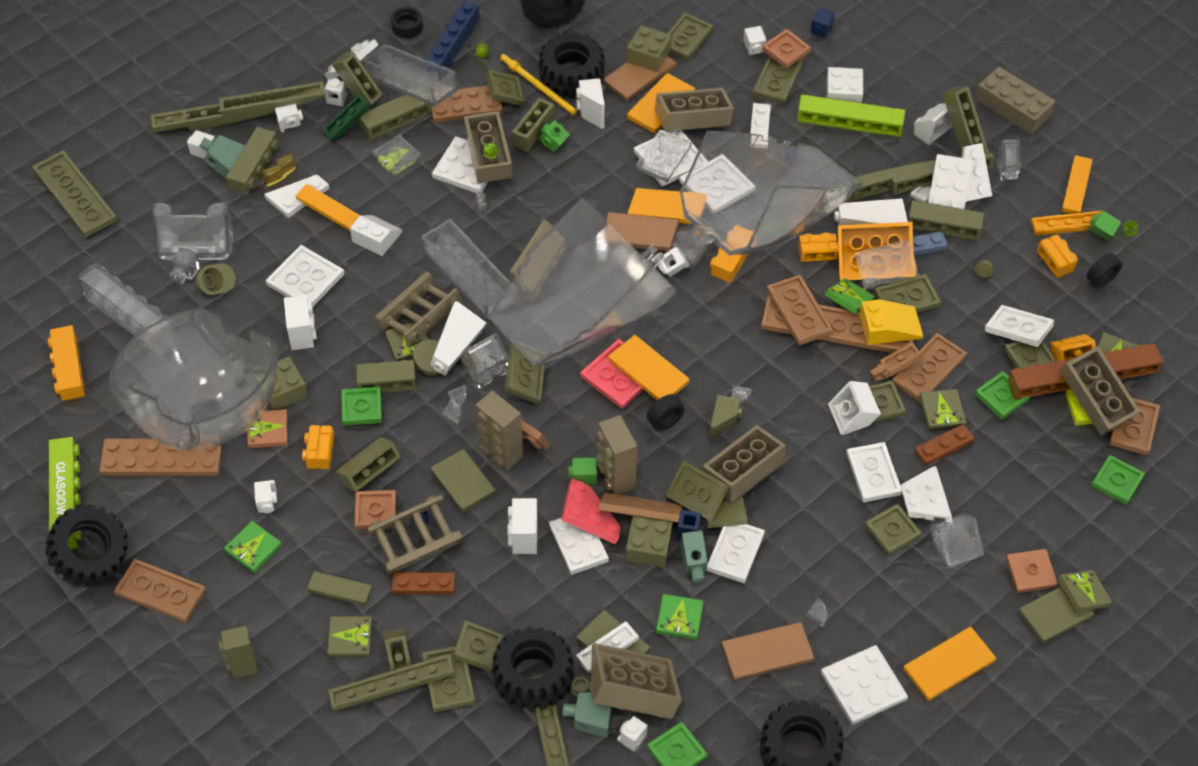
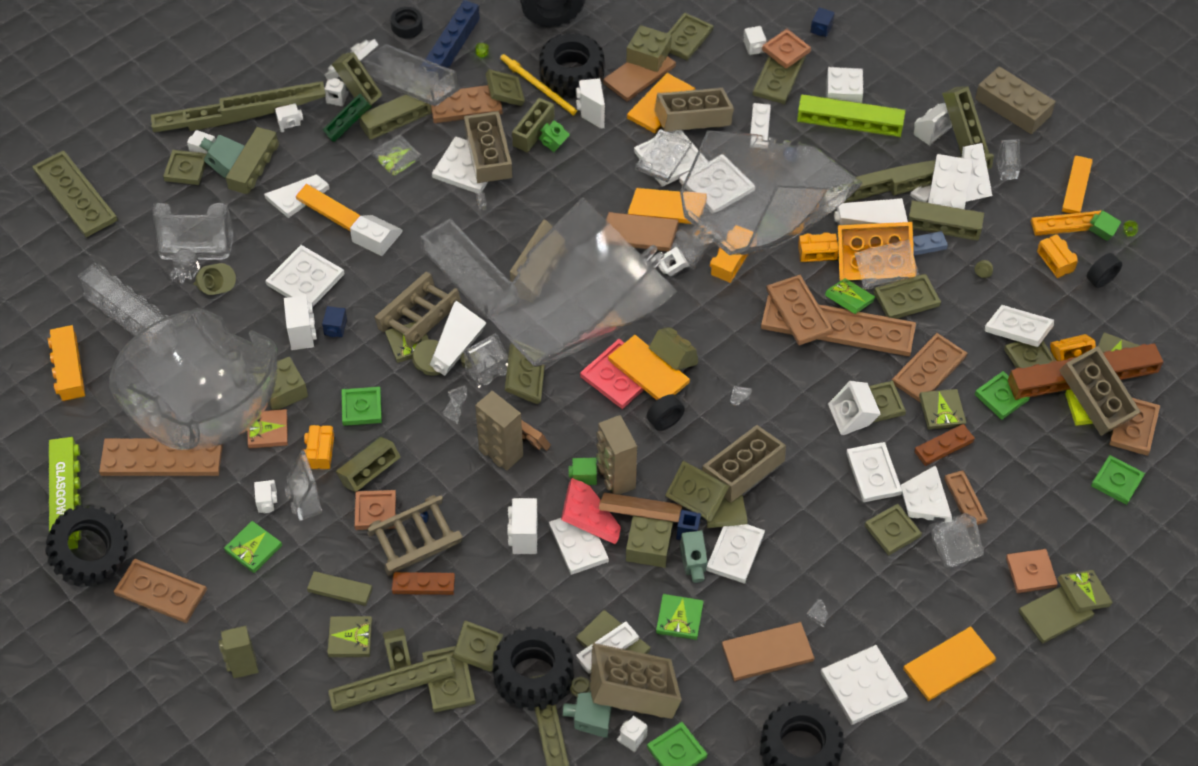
clear yellow slope [262,154,296,187] -> none
olive brick [356,360,416,393] -> none
olive tile [430,449,496,513] -> none
clear neon green hinge [483,143,499,158] -> none
olive slope [710,395,743,438] -> none
yellow slope [859,299,923,345] -> none
medium nougat hinge [870,342,923,382] -> none
none -> olive plate [163,150,207,185]
none -> clear slope [284,450,322,521]
none -> dark blue brick [322,306,347,337]
none -> olive slope [649,327,698,370]
none -> medium nougat tile [944,470,988,527]

